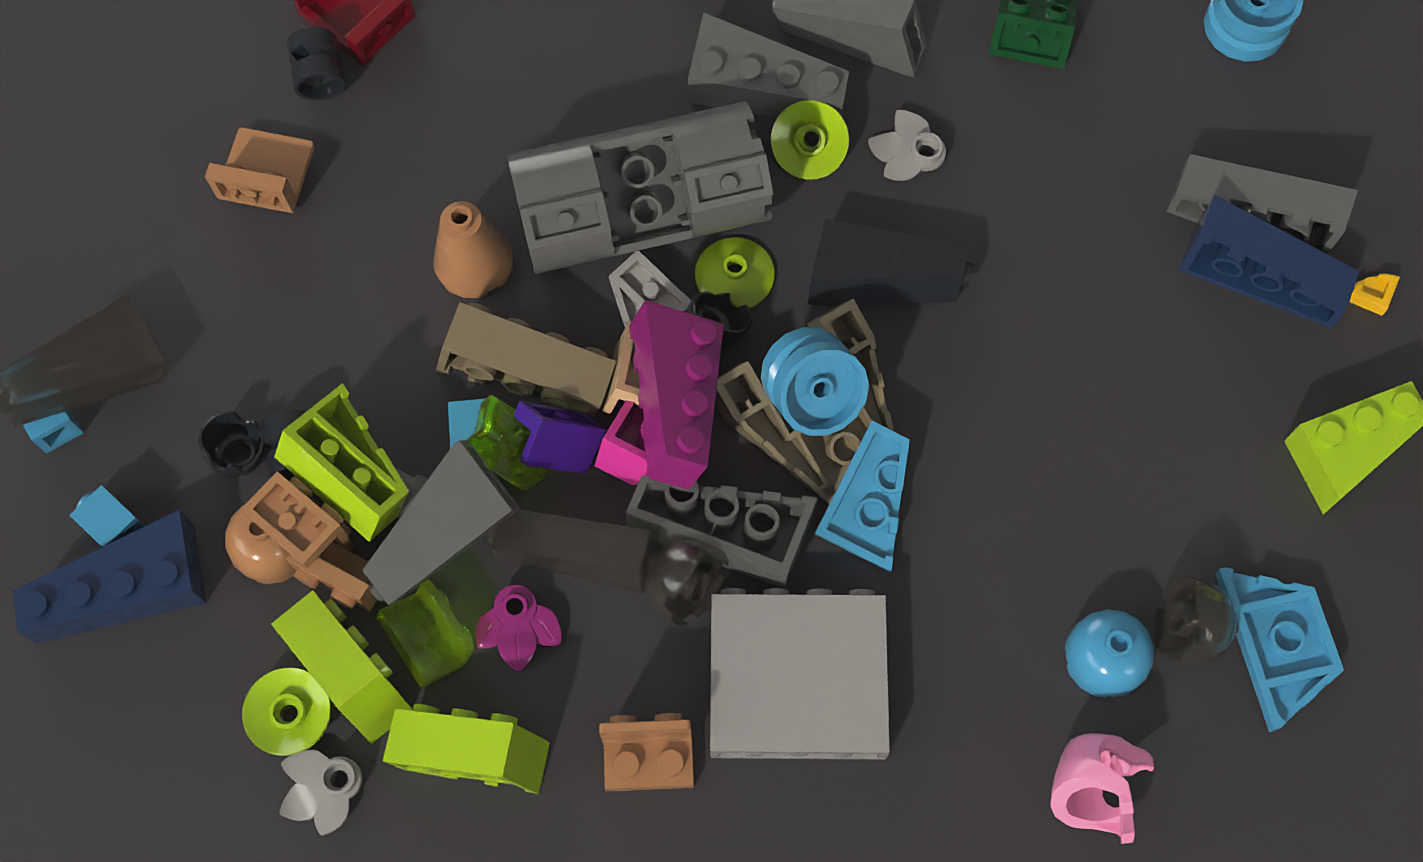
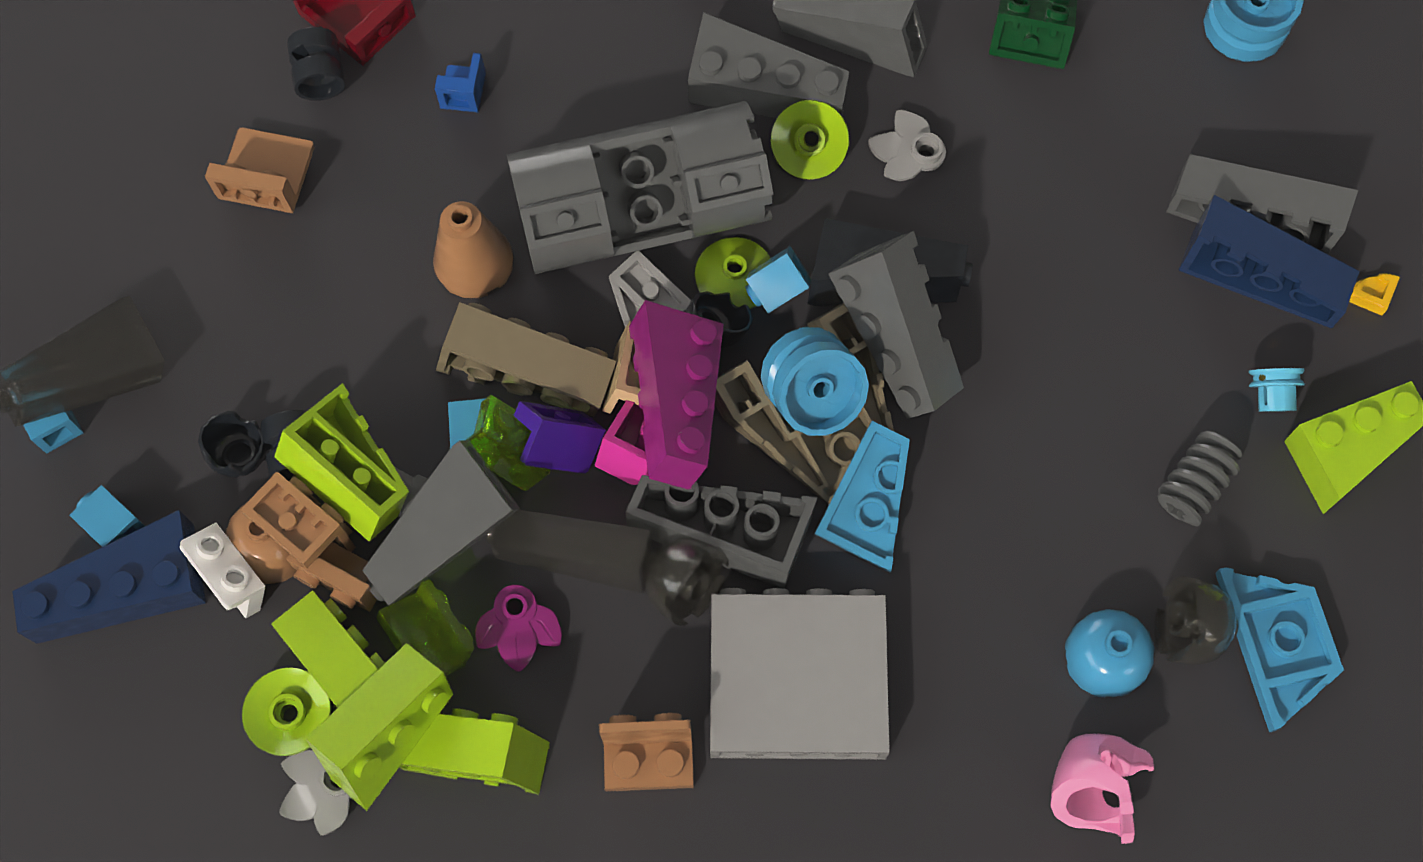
none -> white bracket [180,523,265,618]
none -> lime wedge [306,643,453,811]
none -> blue panel [435,53,486,112]
none -> dark azure brick [745,246,811,313]
none -> dark grey wedge [828,231,964,419]
none -> dark grey piece [1157,431,1242,526]
none -> medium azure piece [1249,368,1305,412]

